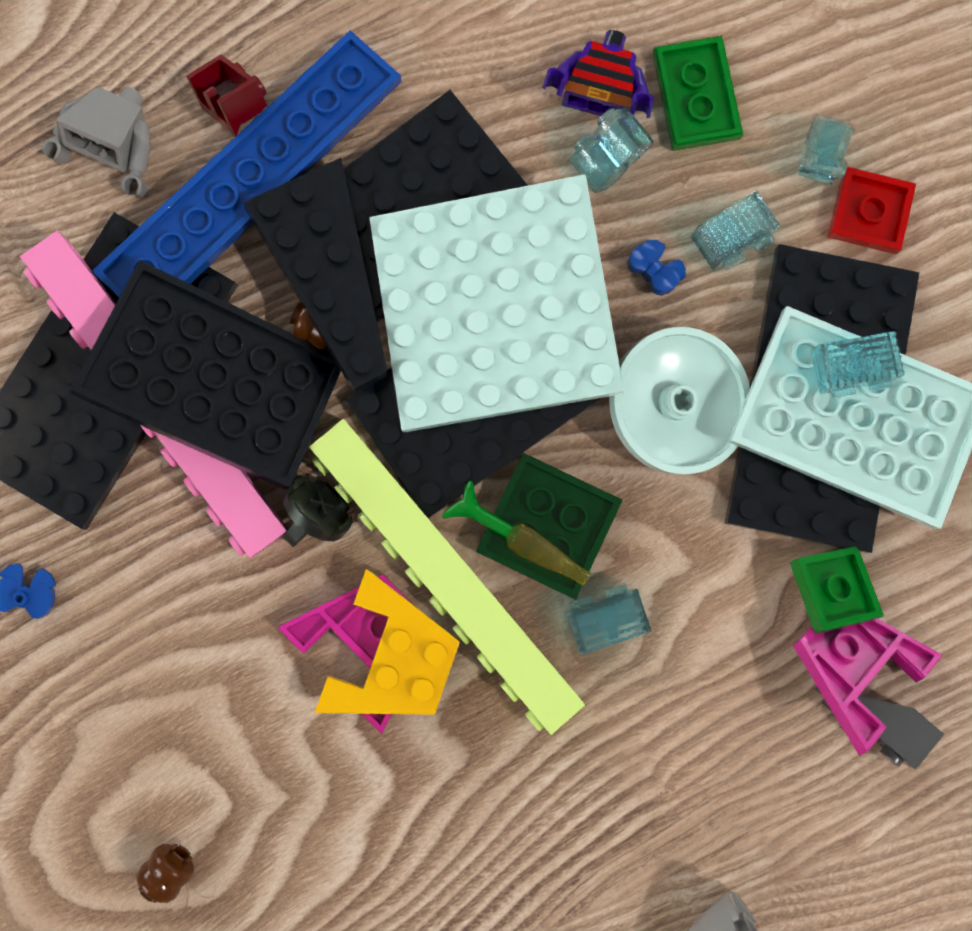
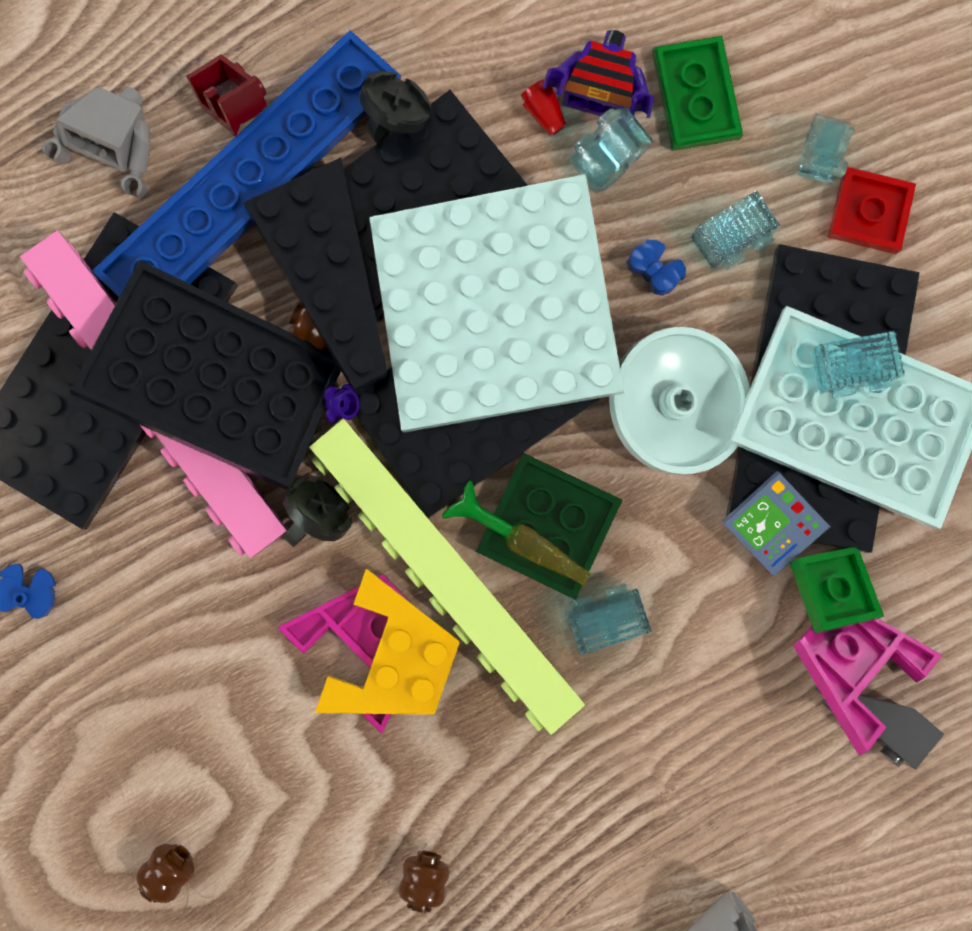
none -> dark purple plate [325,384,360,423]
none -> pearl dark grey tile [359,71,431,143]
none -> reddish brown piece [398,850,450,913]
none -> red cone [521,79,567,137]
none -> tile [722,471,830,576]

